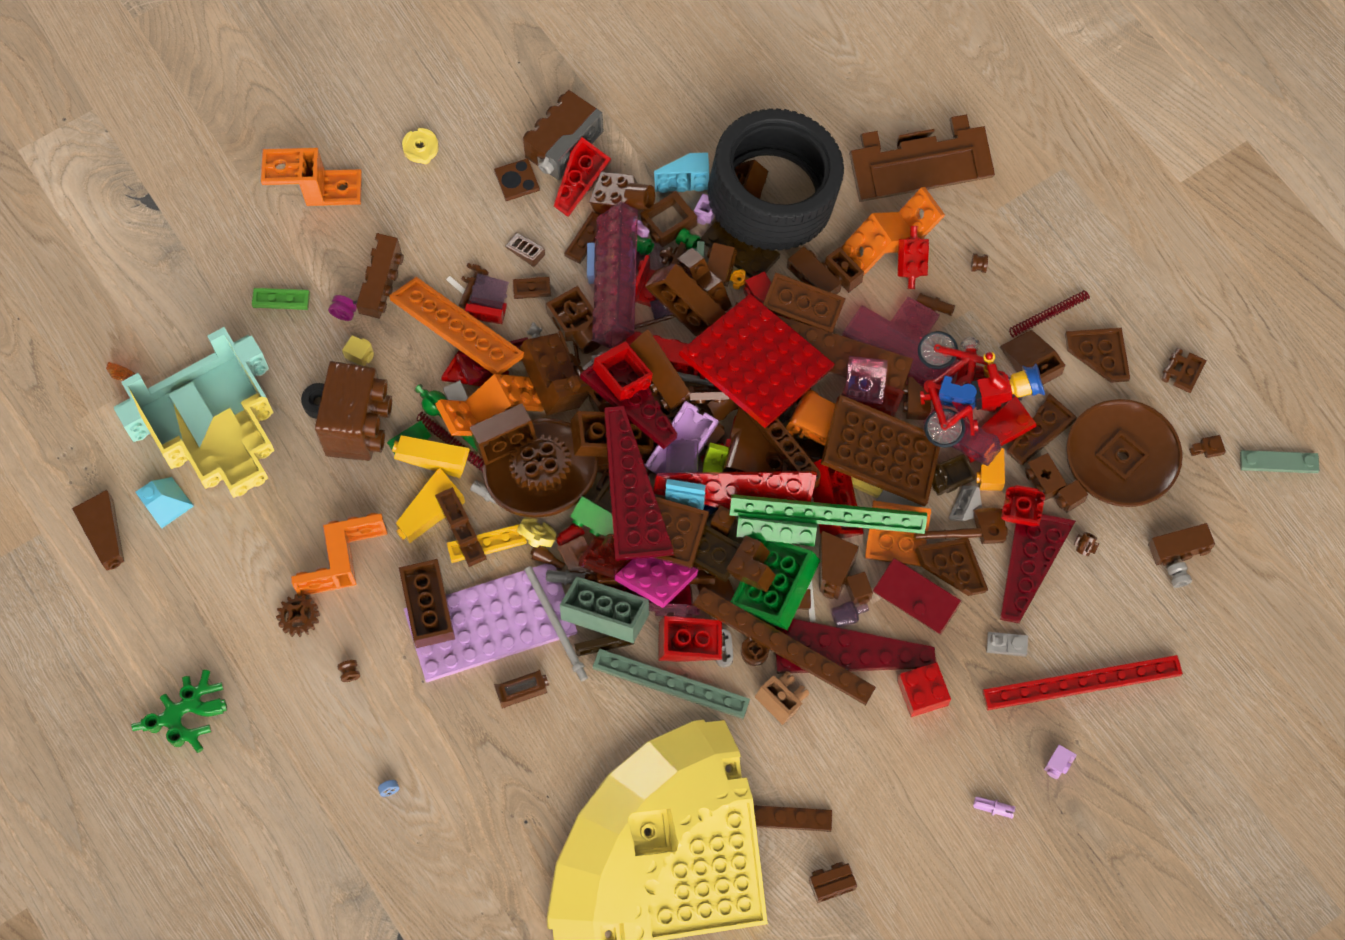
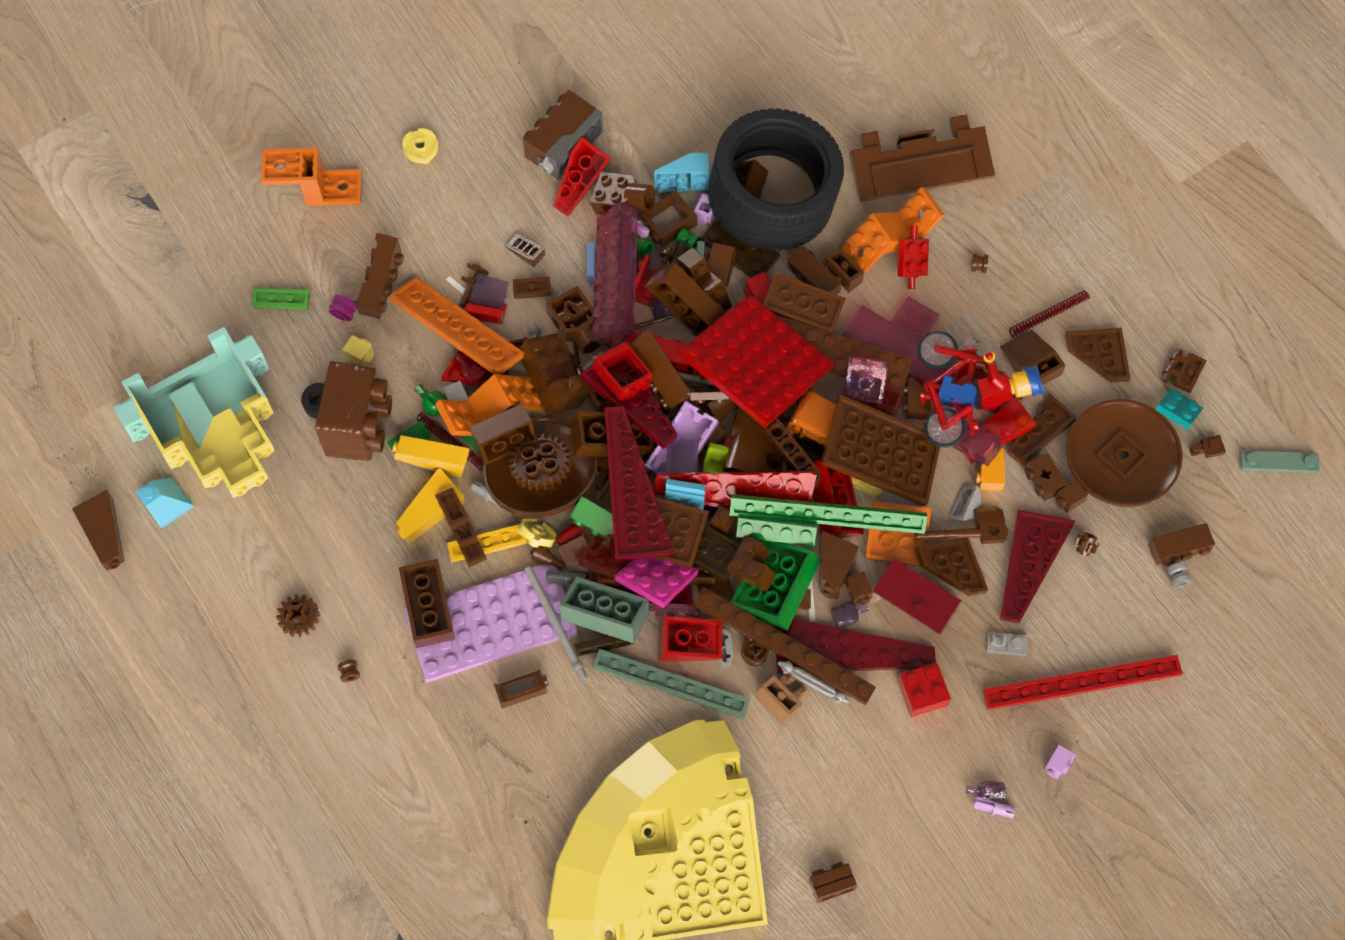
clear orange slope [106,362,135,381] -> none
green plant [131,670,228,753] -> none
orange bracket [291,513,388,597] -> none
medium blue tile [378,780,400,797] -> none
reddish brown tile [494,158,540,201] -> none
reddish brown tile [564,211,608,264] -> none
light orange plate [730,269,749,289] -> none
reddish brown plate [754,805,832,832] -> none
reddish brown pin [916,293,955,316] -> none
dark brown piece [932,453,975,496] -> none
red slope [1001,485,1045,526] -> none
none -> light grey wheel [778,661,849,703]
none -> piece [966,780,1006,800]
none -> teal plate [1155,388,1203,430]

